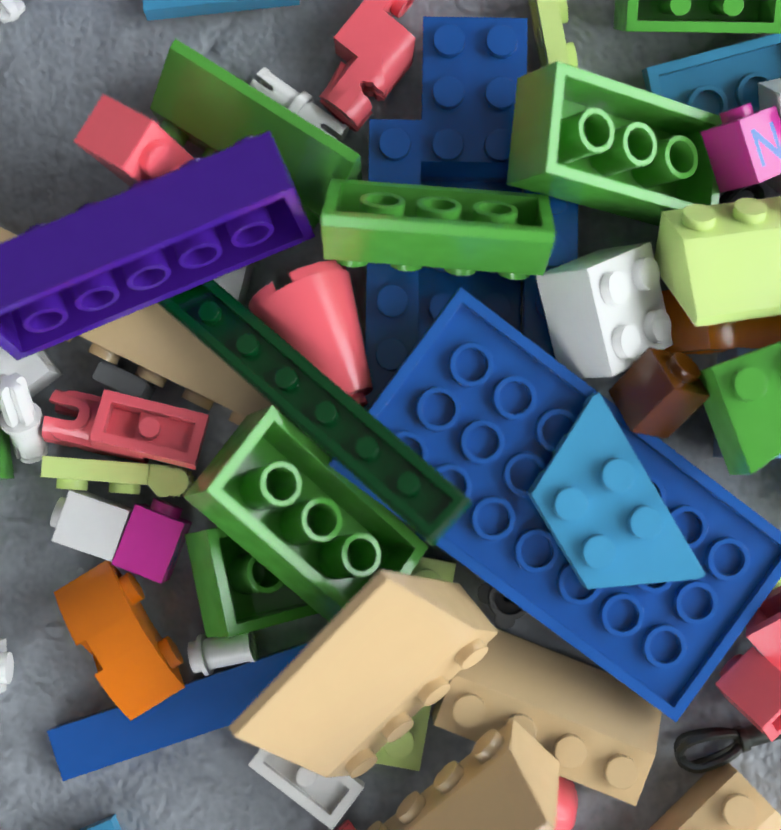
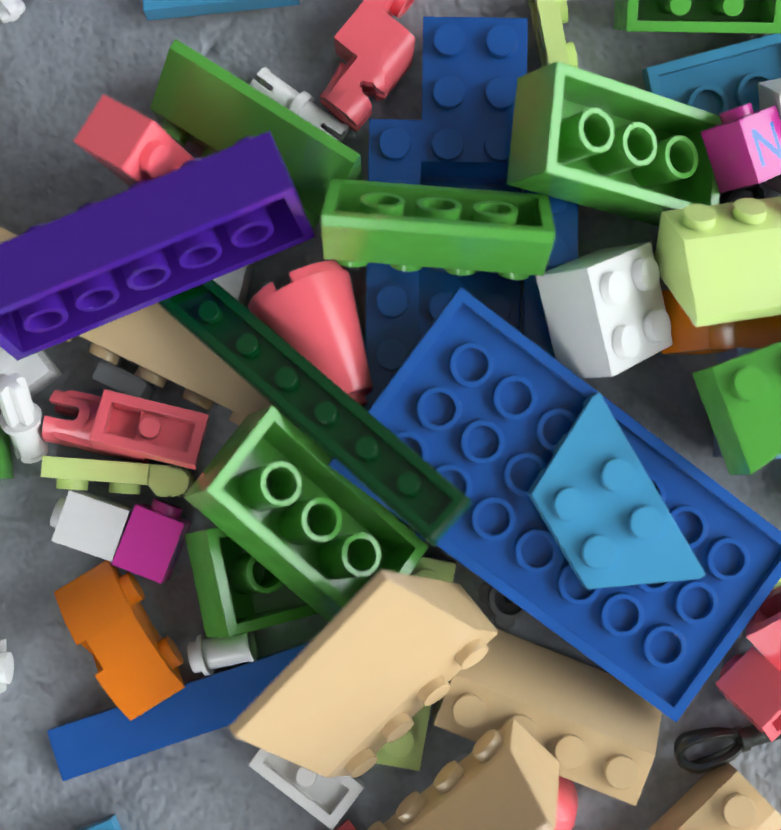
reddish brown brick [608,347,710,439] -> none

